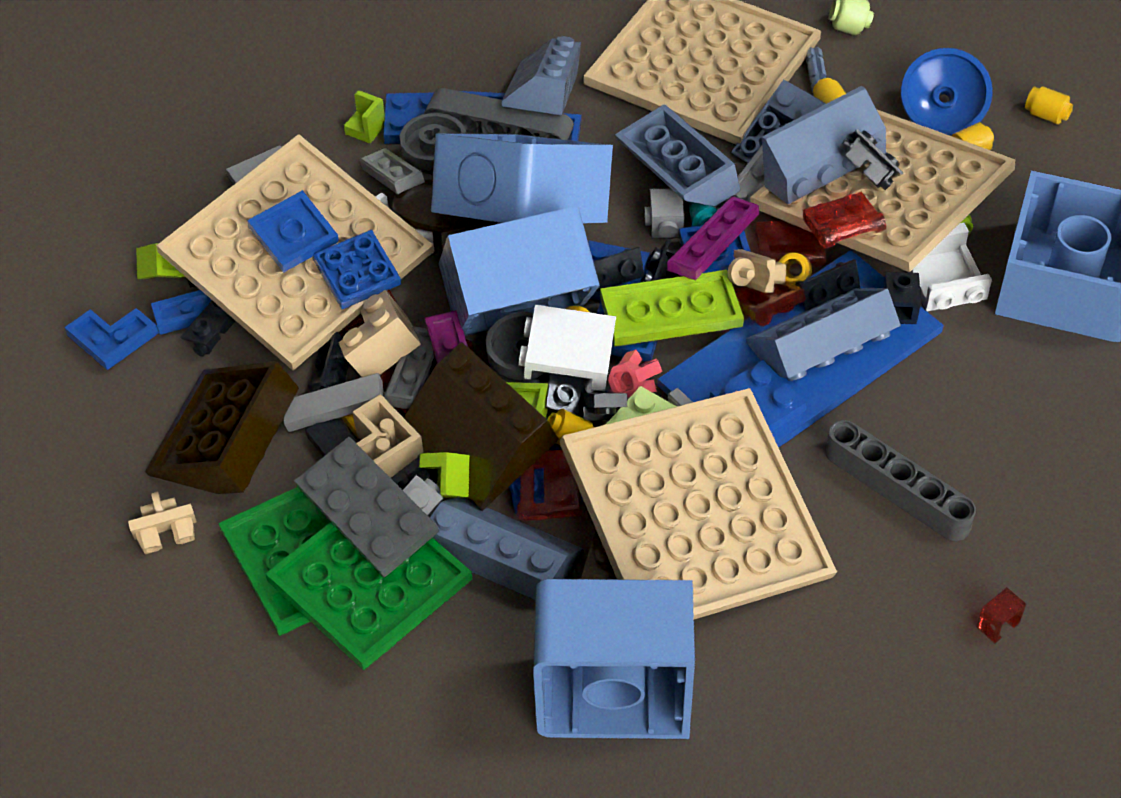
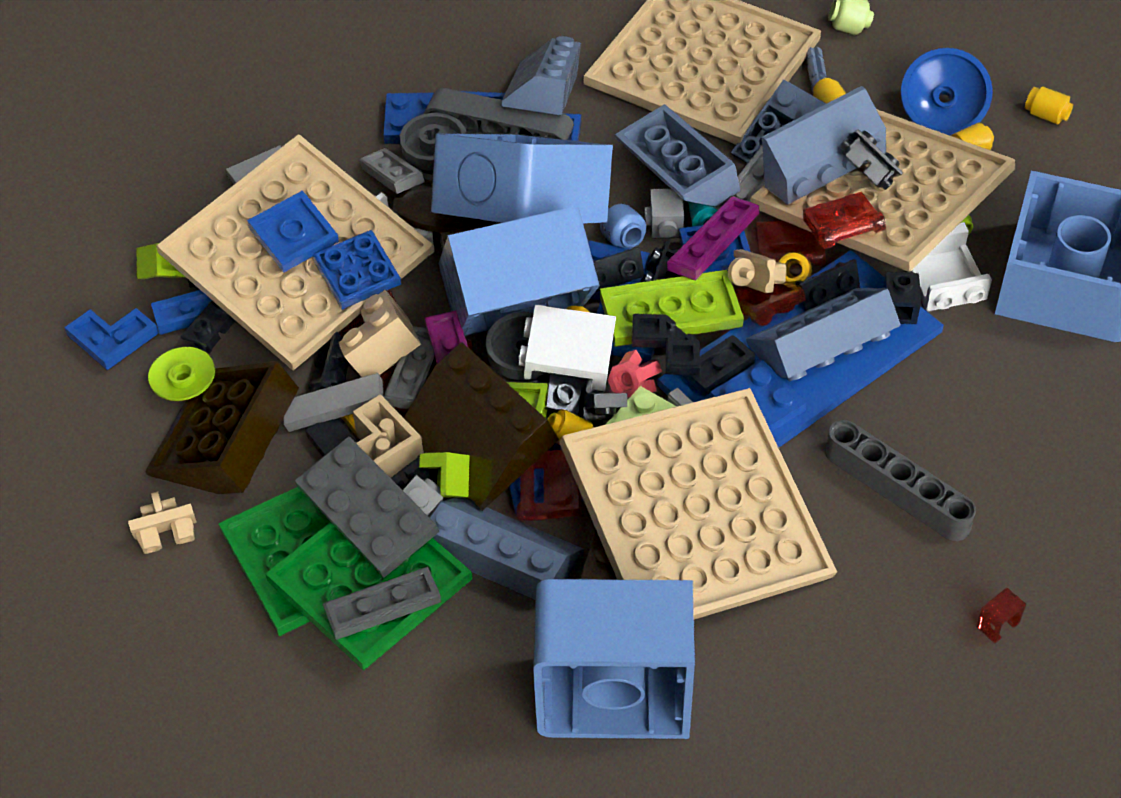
lime panel [344,90,385,144] -> none
none -> lime dish [148,347,215,401]
none -> dark grey tile [323,566,441,640]
none -> medium blue head [600,204,646,249]
none -> black tile [632,314,700,375]
none -> black plate [682,335,756,397]

